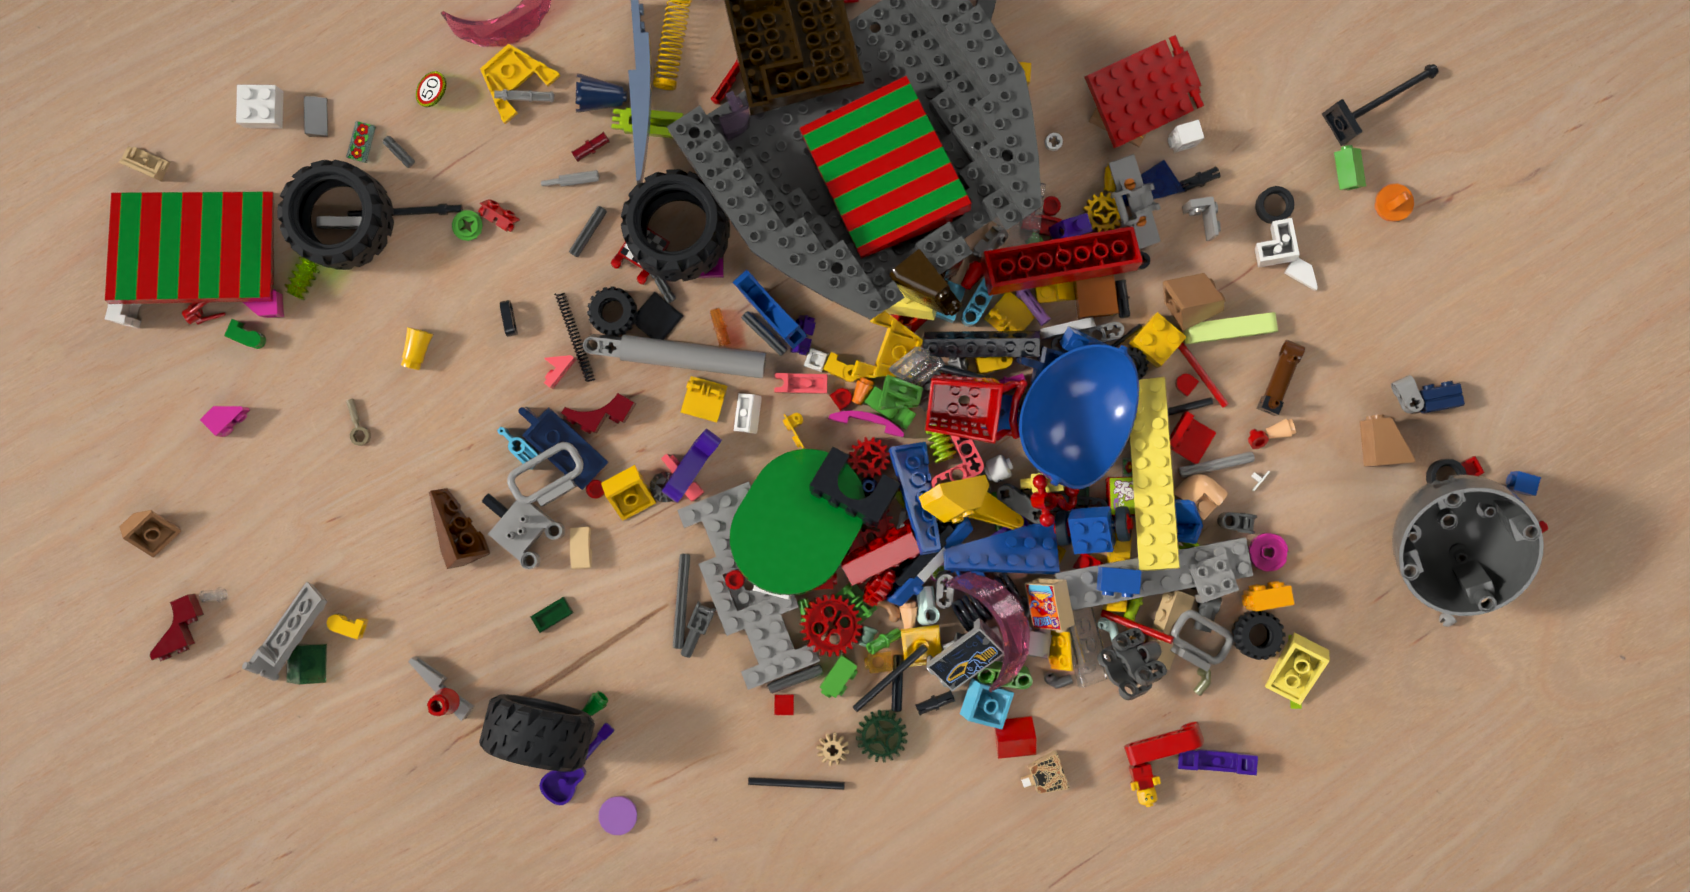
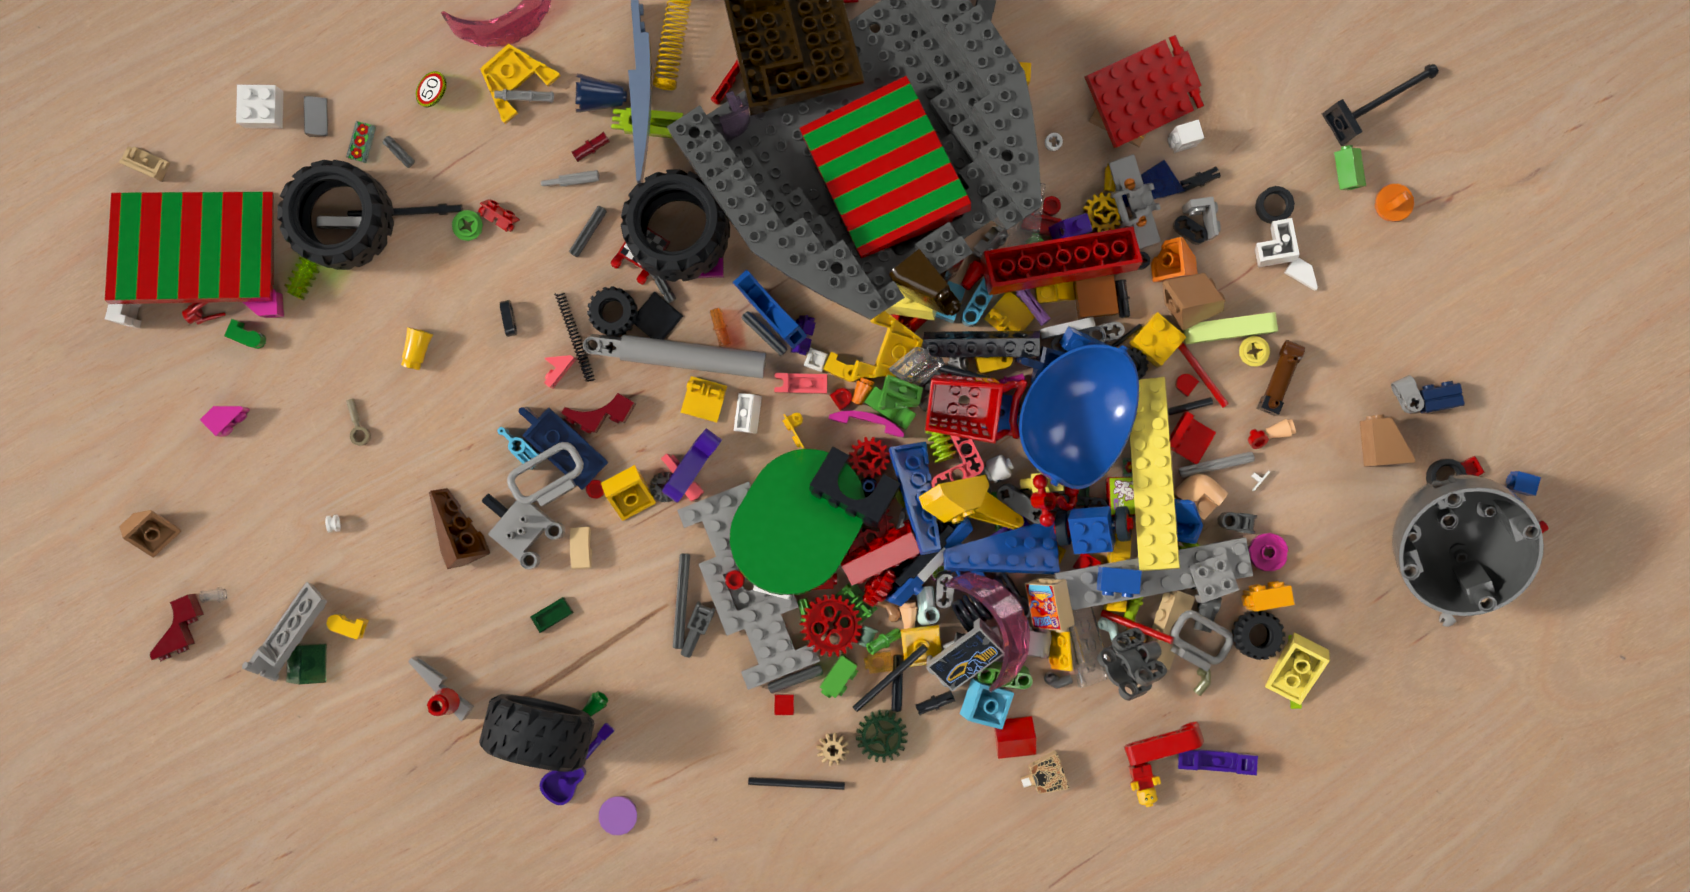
none -> white bush [325,515,341,533]
none -> orange slope [1151,237,1198,282]
none -> black beam [1173,216,1207,245]
none -> light yellow gear [1239,336,1270,367]

